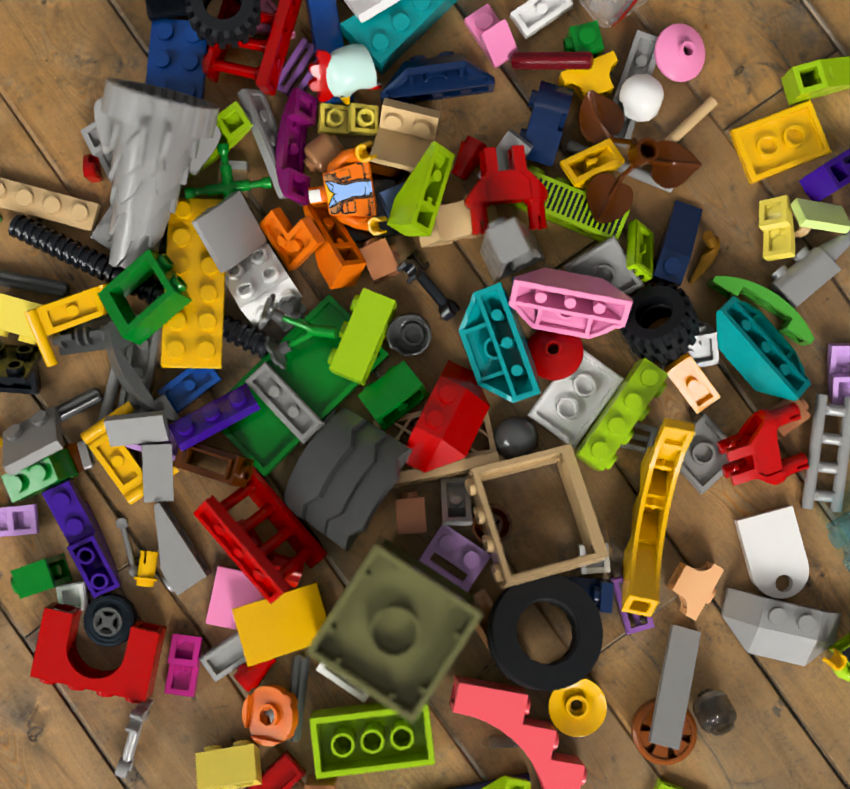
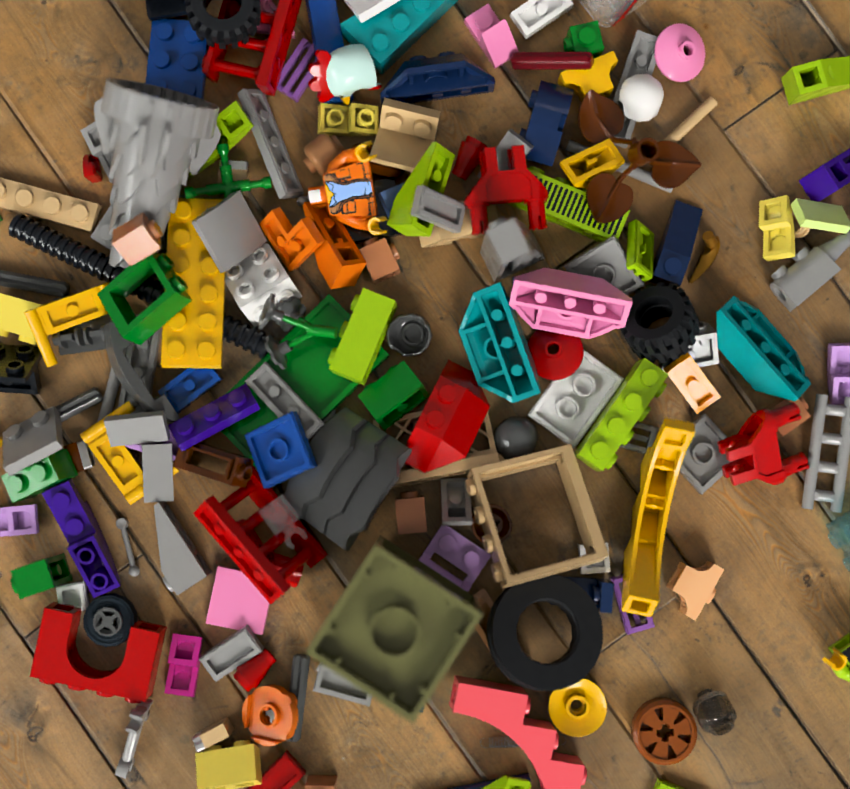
yellow pin [134,550,159,587] -> none
yellow tile [231,582,327,667] -> none
magenta slope [276,87,317,206] -> none
lime brick [309,700,435,779] -> none
black bar [397,250,460,321] -> none
light grey tile [648,624,701,750] -> none
bright green slope [706,276,814,346] -> none
light grey wedge [721,587,841,666] -> none
yellow tile [729,100,832,184] -> none
white tile [734,505,809,599] -> none
none -> brick [112,213,162,266]
none -> tan piece [192,717,234,752]
none -> blue tile [244,411,317,489]
none -> clear plate [258,494,308,549]
none -> light grey tile [313,663,372,707]
none -> light grey tile [410,185,466,233]

